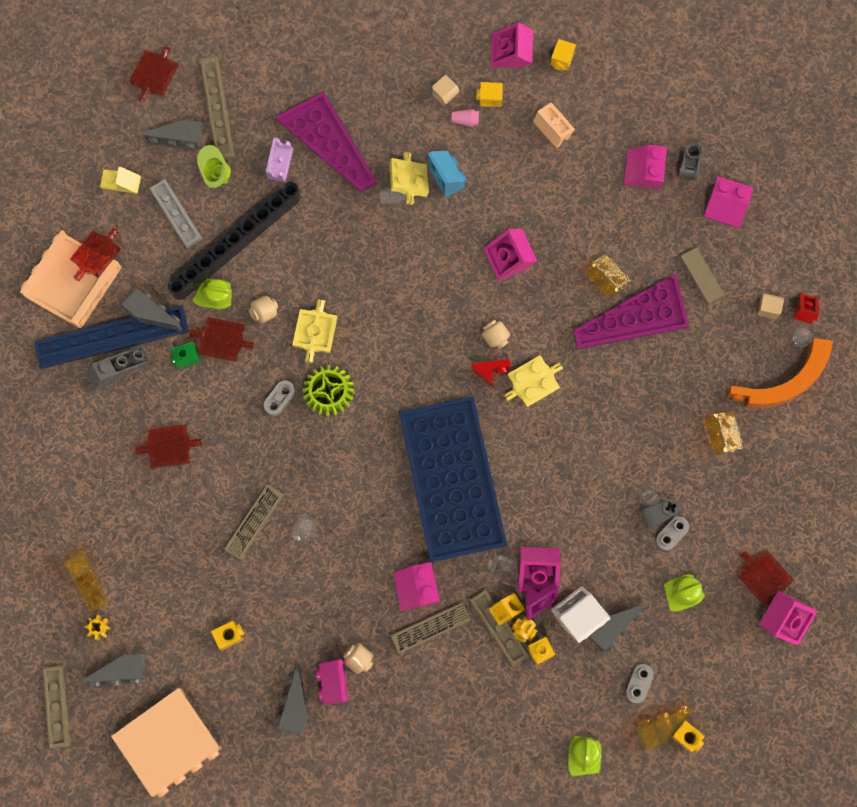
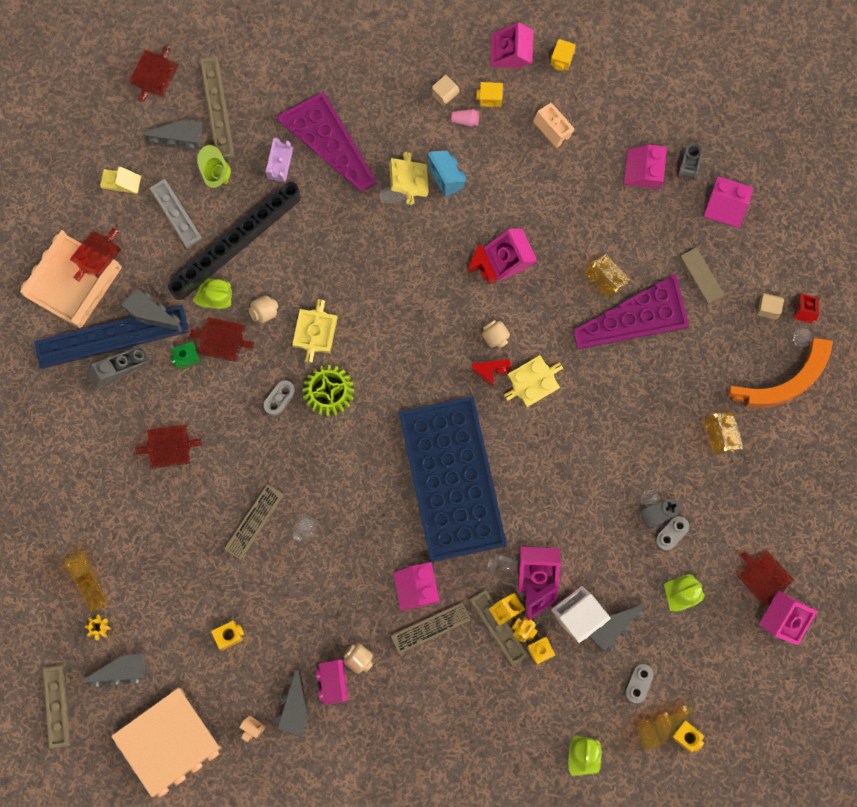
none -> light nougat tile [240,715,266,742]
none -> red slope [468,244,497,285]

